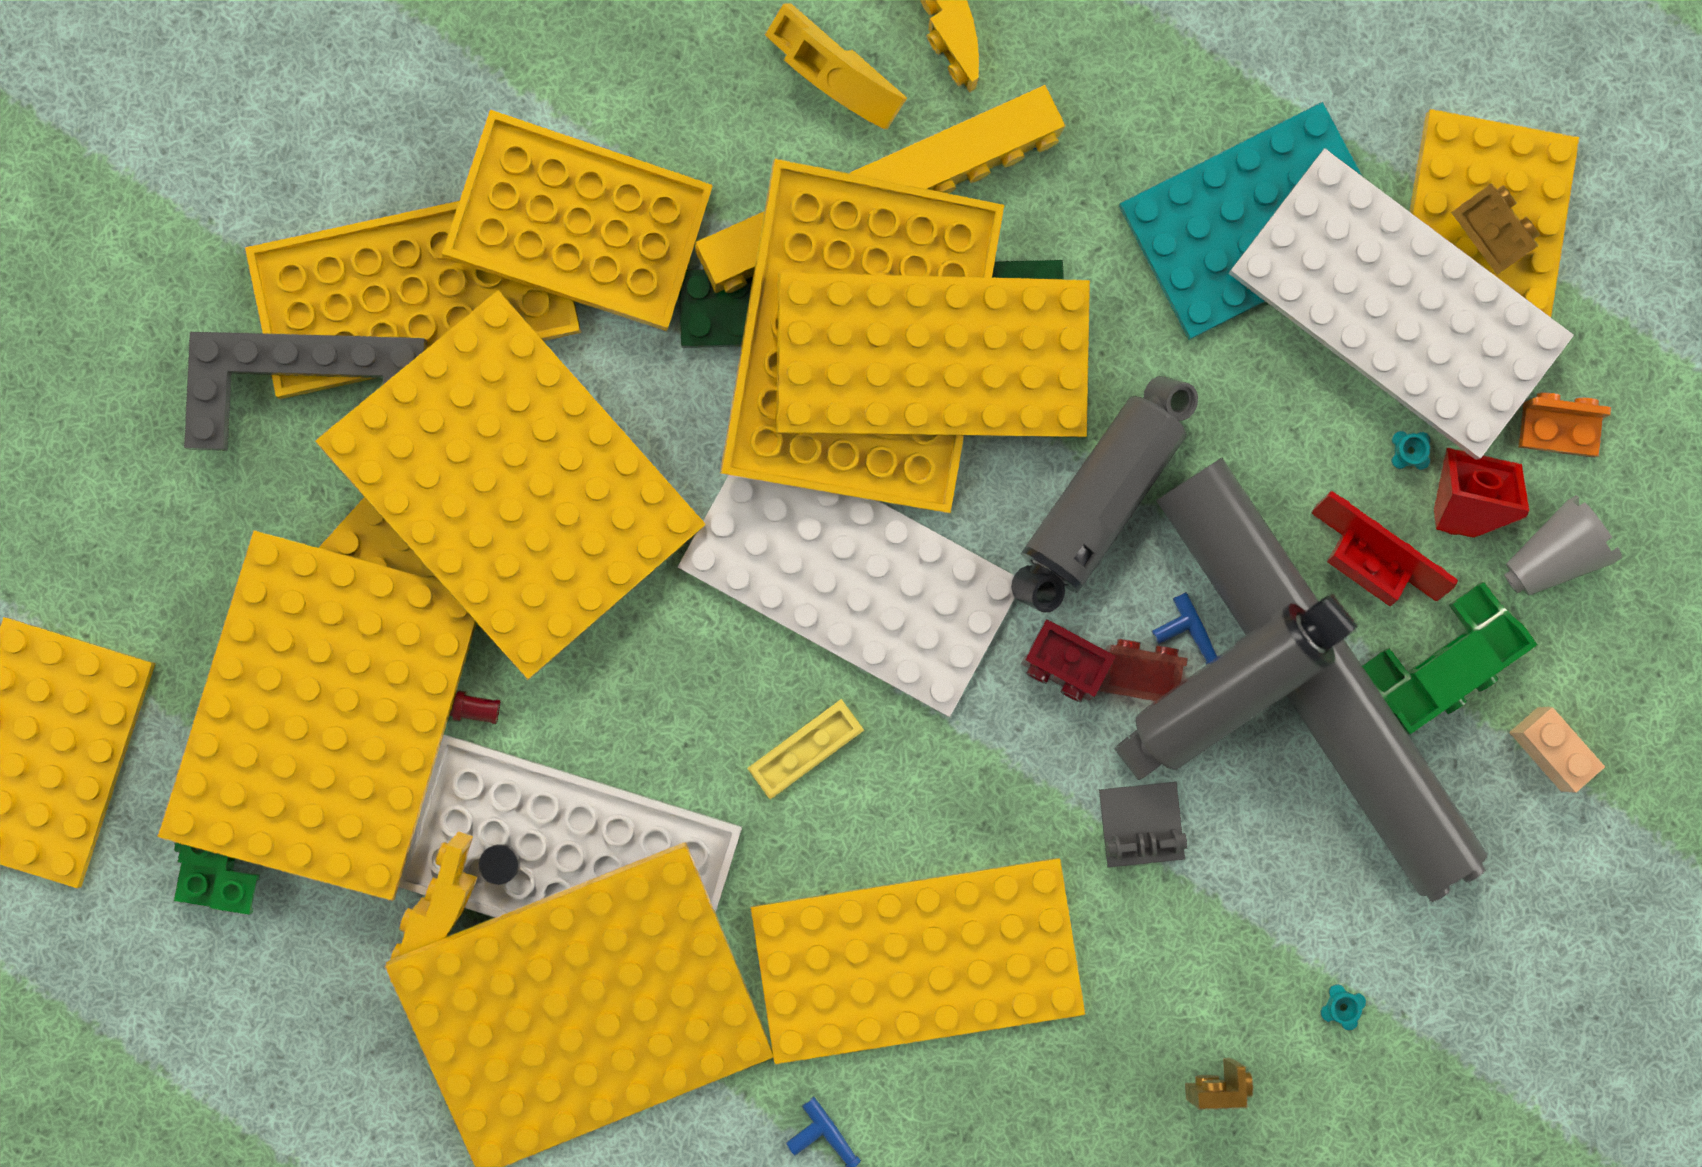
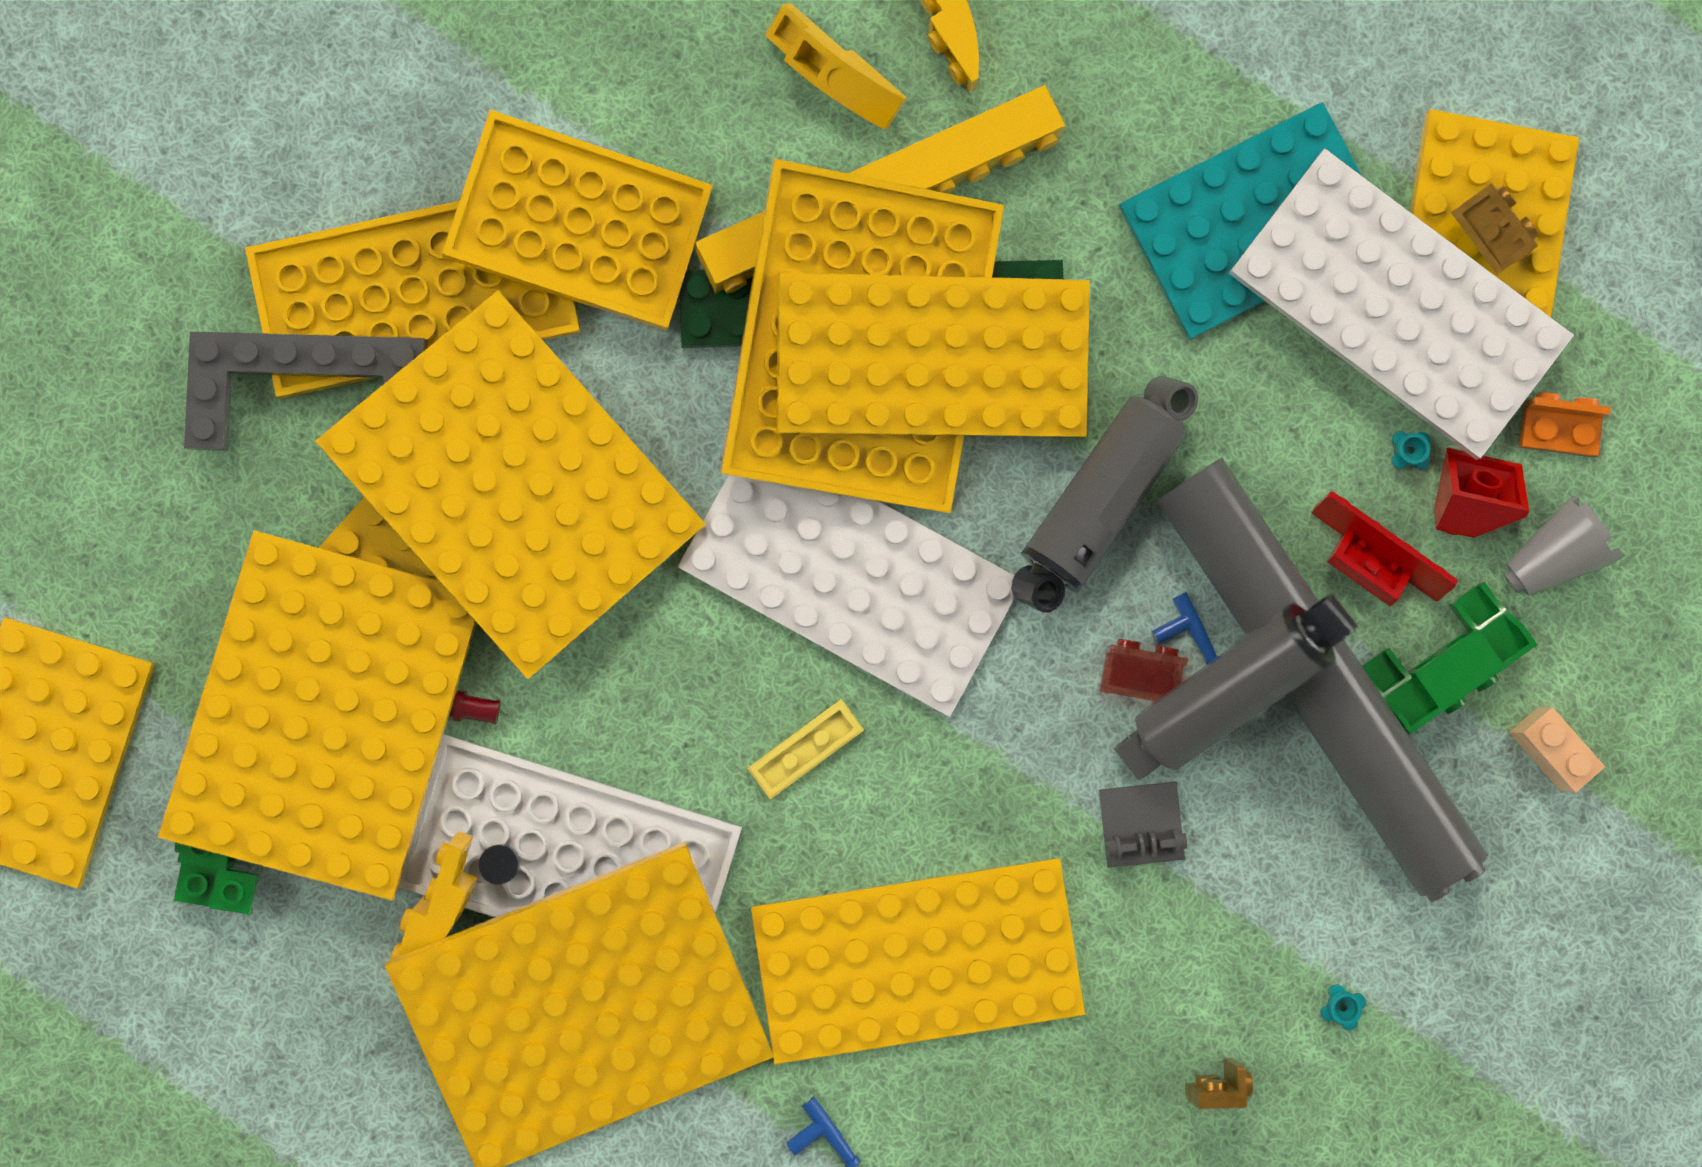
dark red bracket [1021,619,1116,702] -> none

